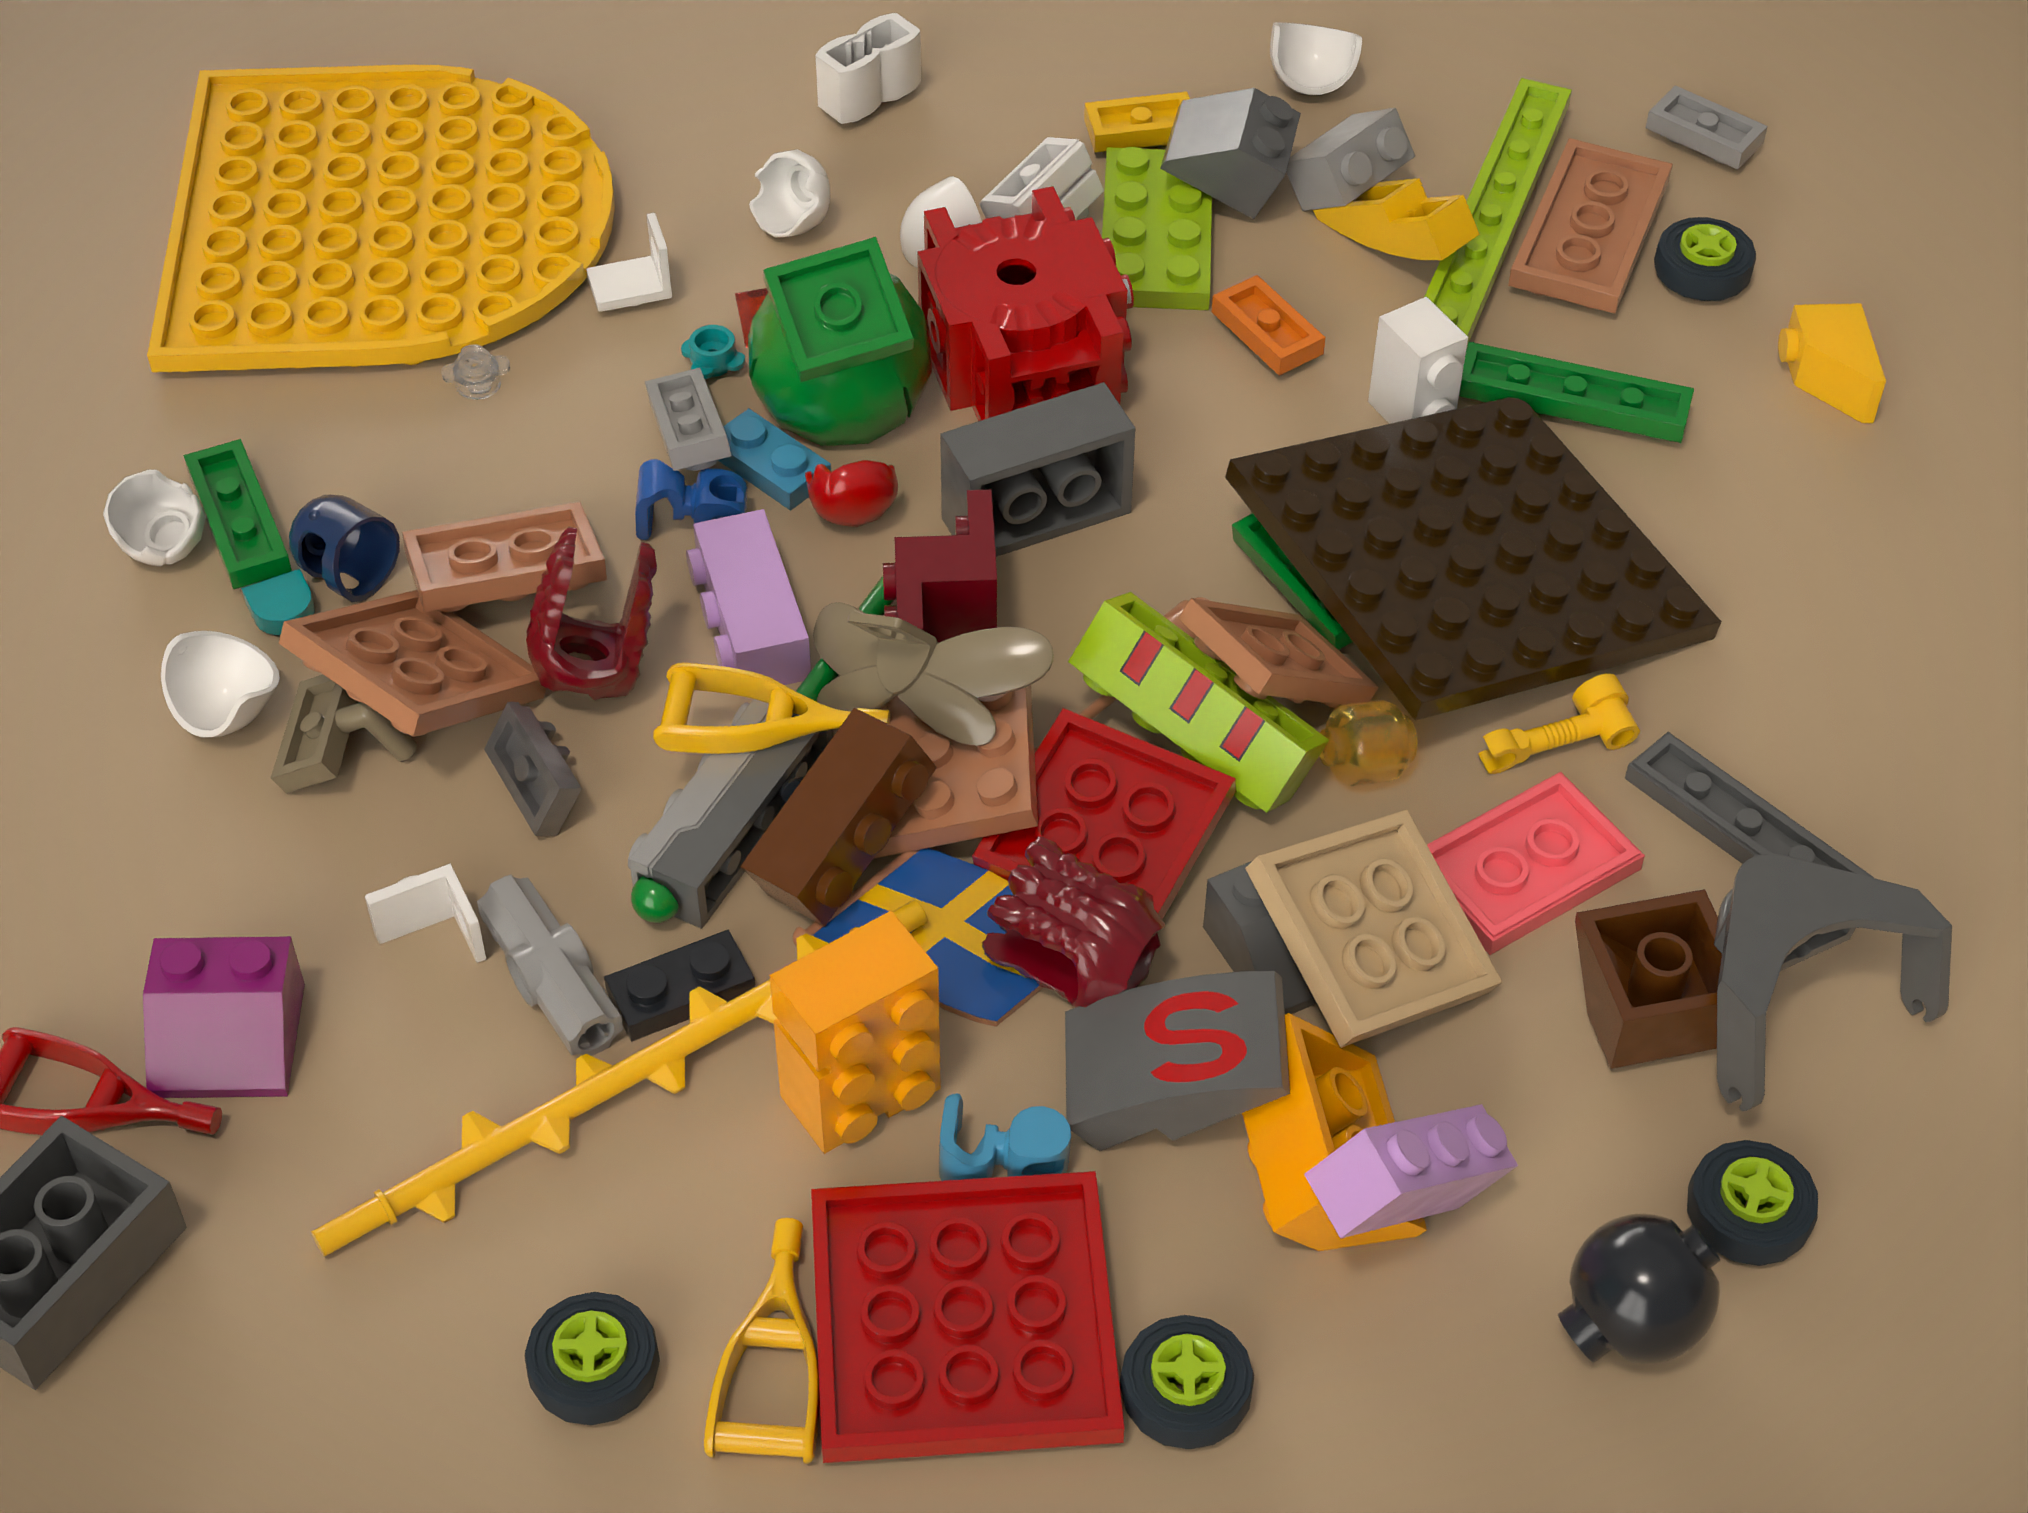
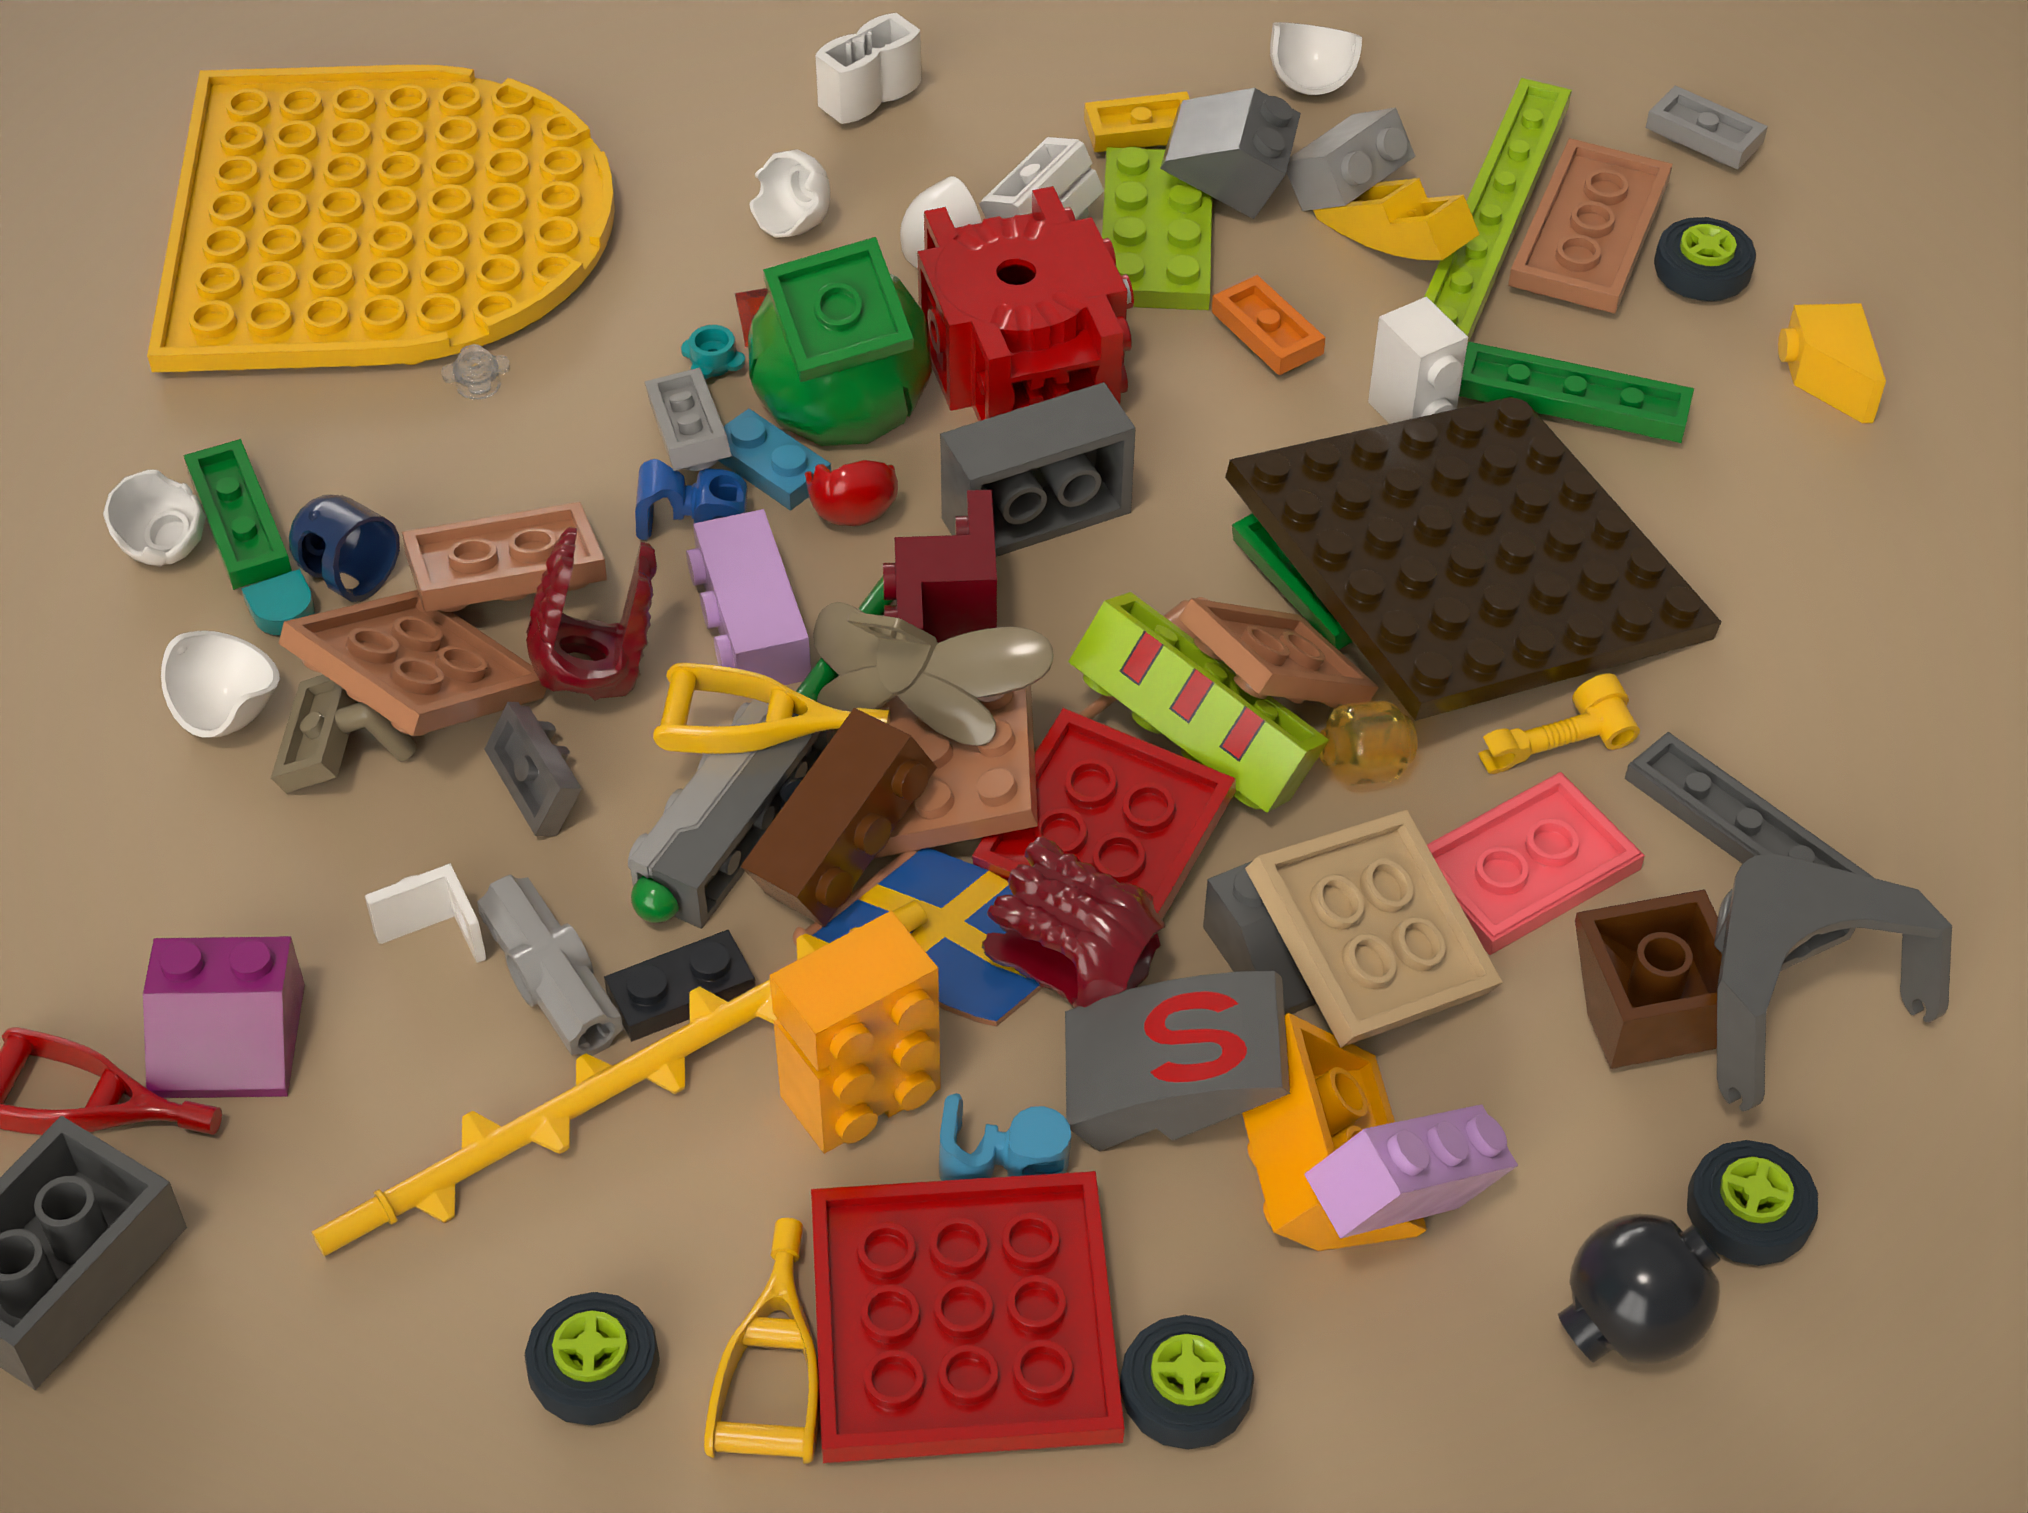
white bracket [587,213,672,312] -> none

